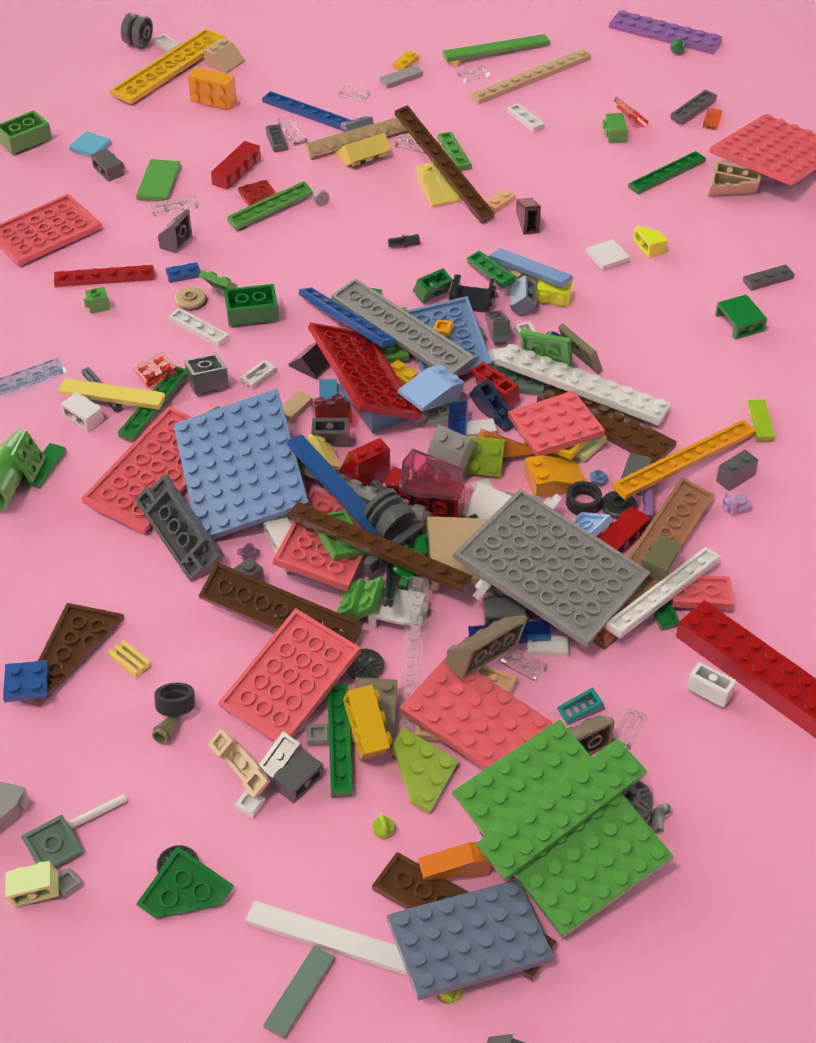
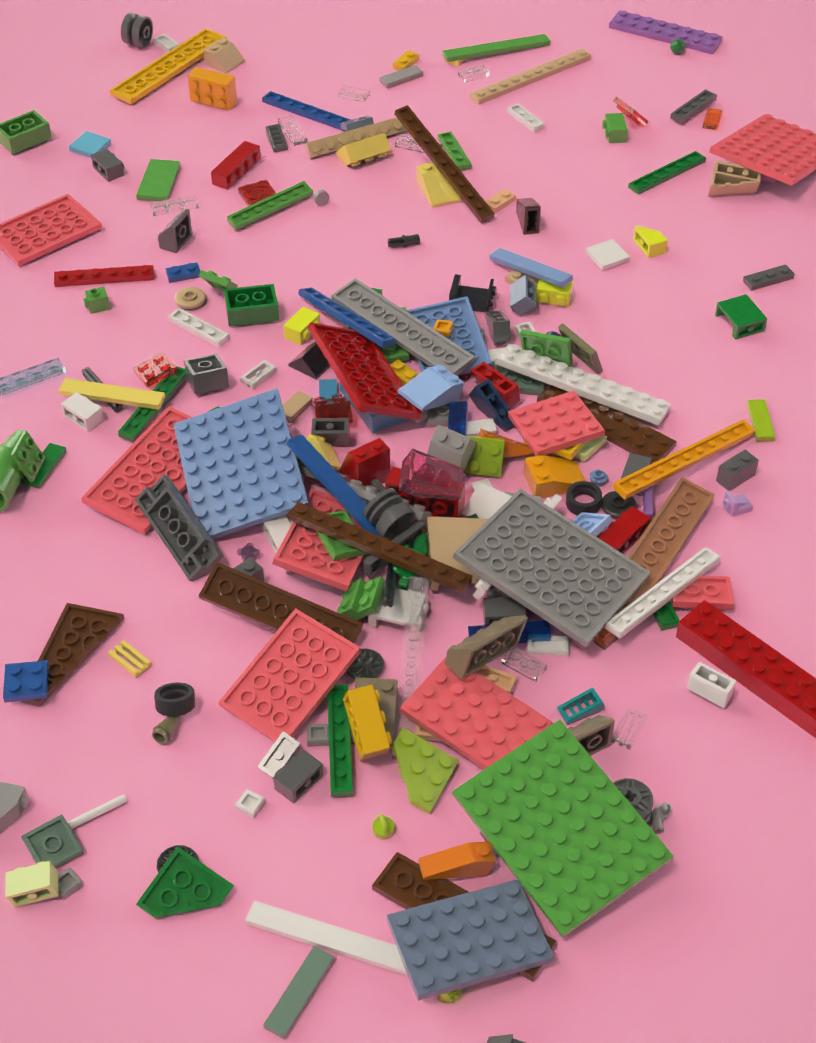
tan slope [208,728,270,799] -> none
green brick [412,268,453,303] -> none
green plate [466,250,516,289] -> none
bright green plate [476,738,648,881] -> none
olive brick [641,534,682,581] -> none
none -> neon yellow brick [283,307,321,345]

